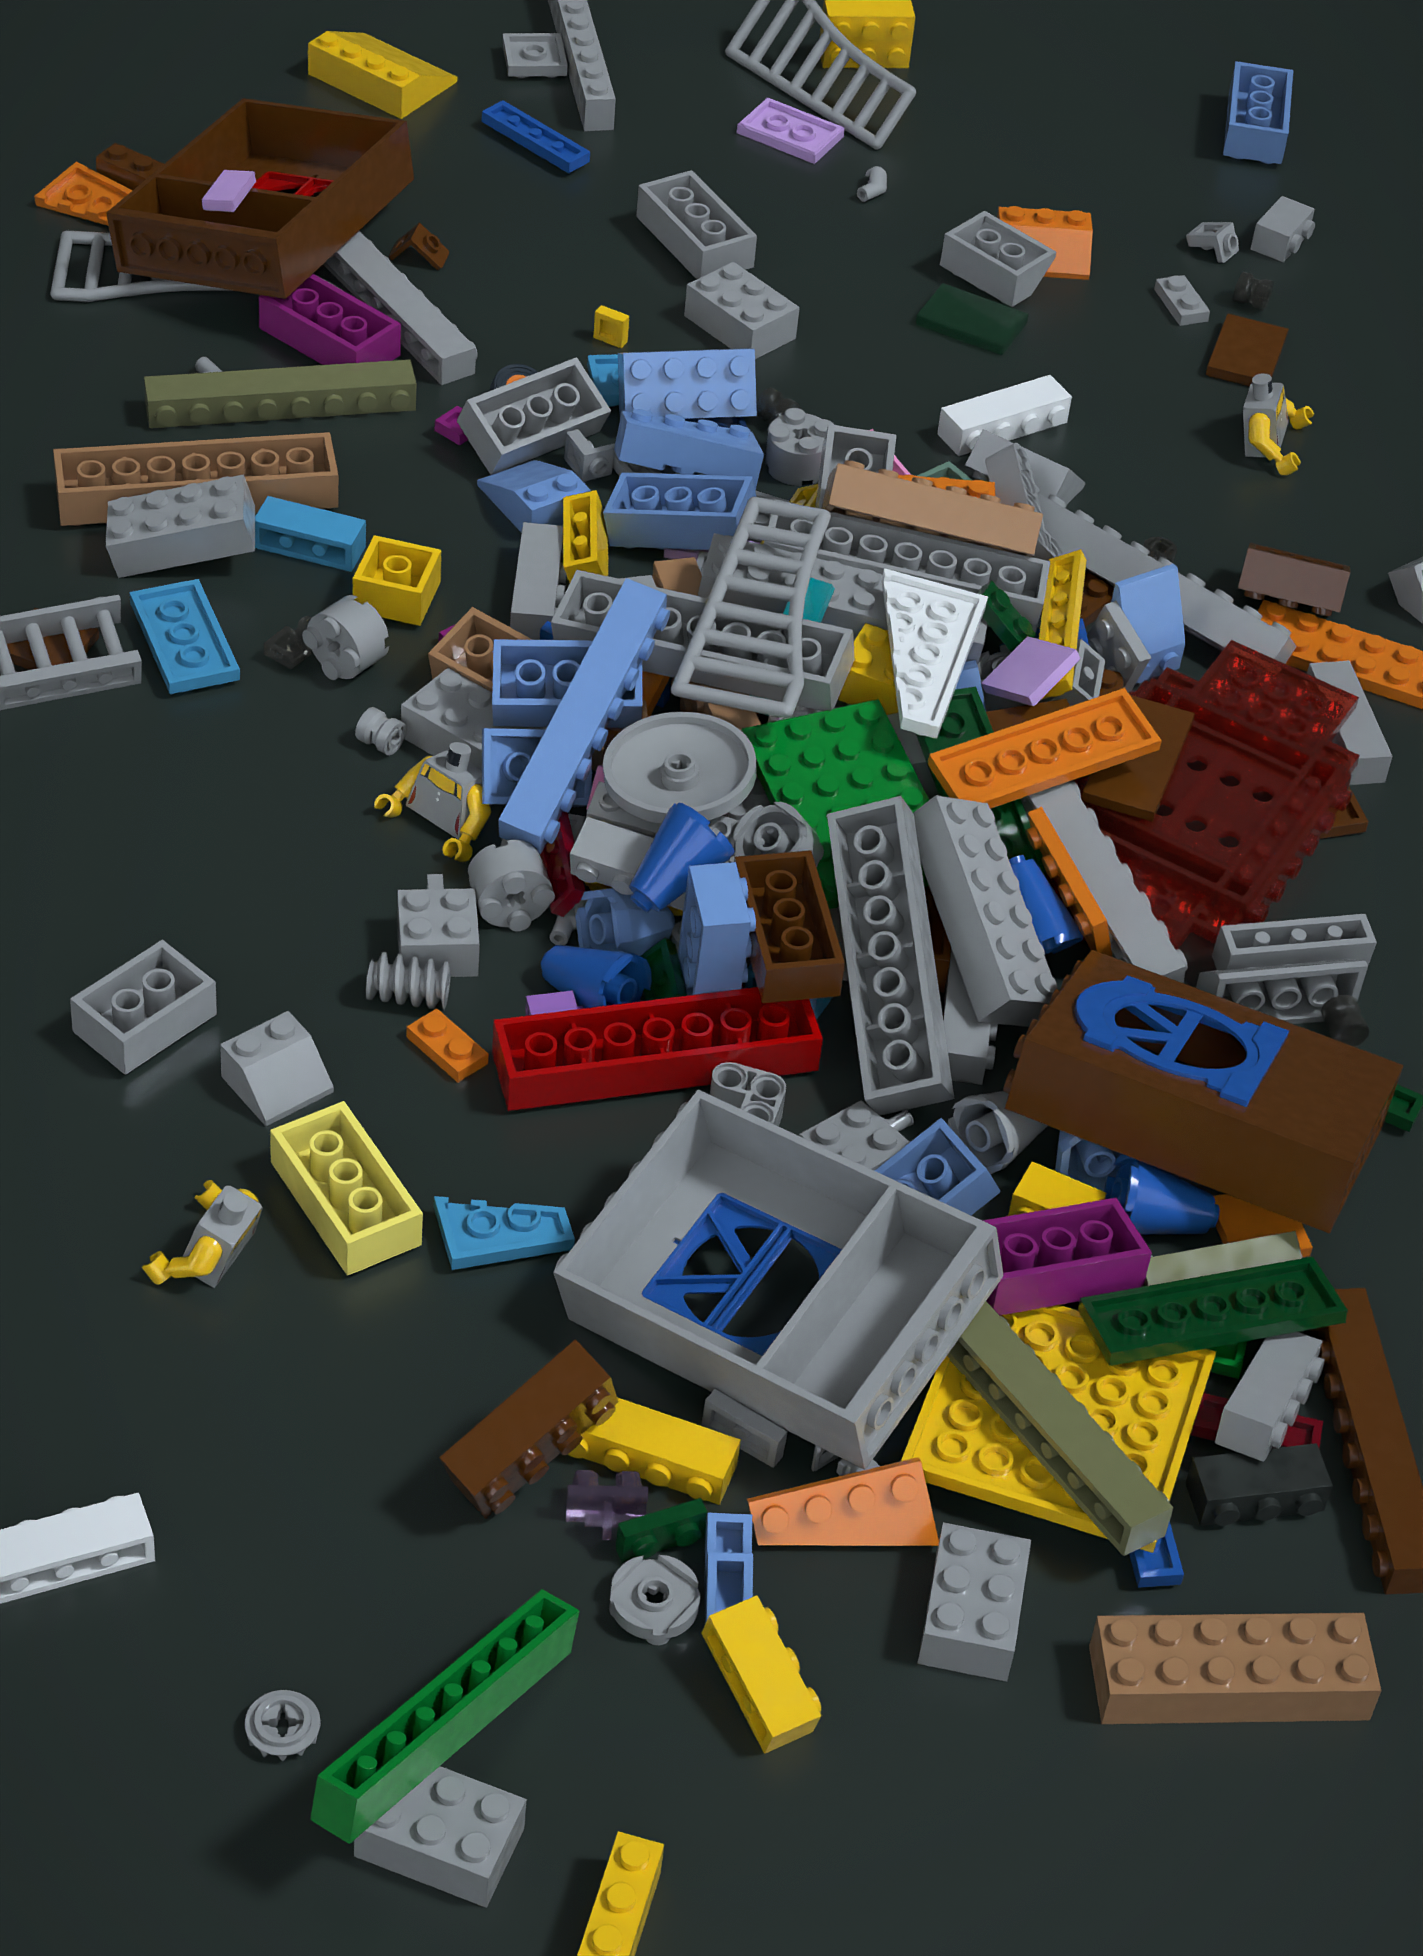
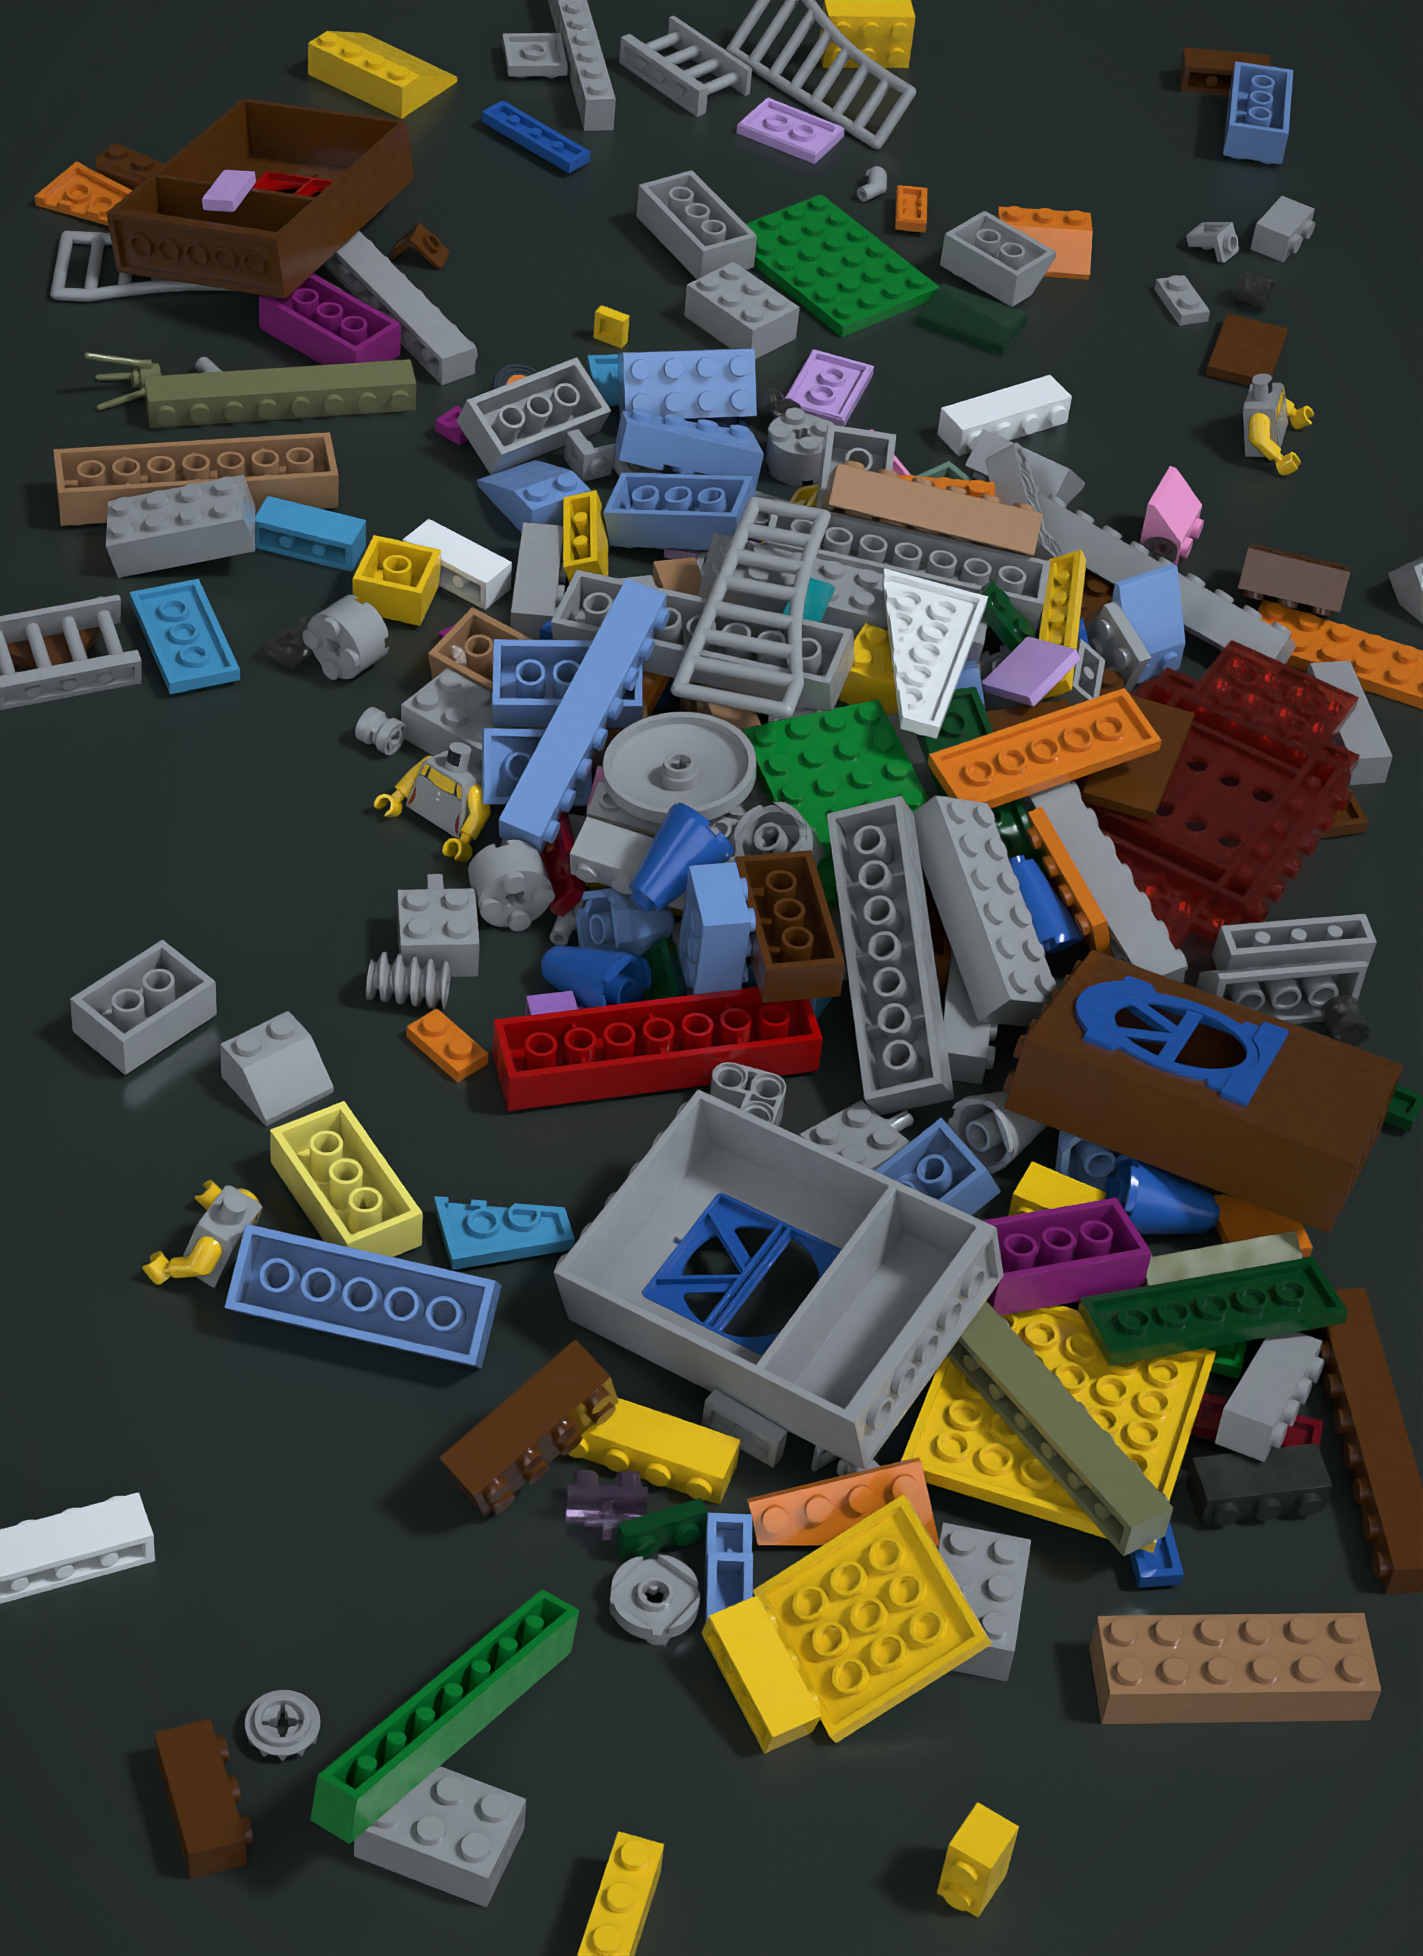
none -> olive plant [84,352,161,411]
none -> reddish brown brick [154,1718,253,1880]
none -> medium blue brick [225,1224,502,1369]
none -> white brick [403,519,512,610]
none -> light grey fence [619,16,752,117]
none -> green plate [746,194,940,337]
none -> yellow plate [753,1494,992,1743]
none -> lavender tile [781,350,874,427]
none -> orange plate [895,185,927,233]
none -> yellow brick [937,1802,1019,1917]
none -> bright pink slope [1140,466,1204,566]
none -> reddish brown brick [1179,47,1271,96]

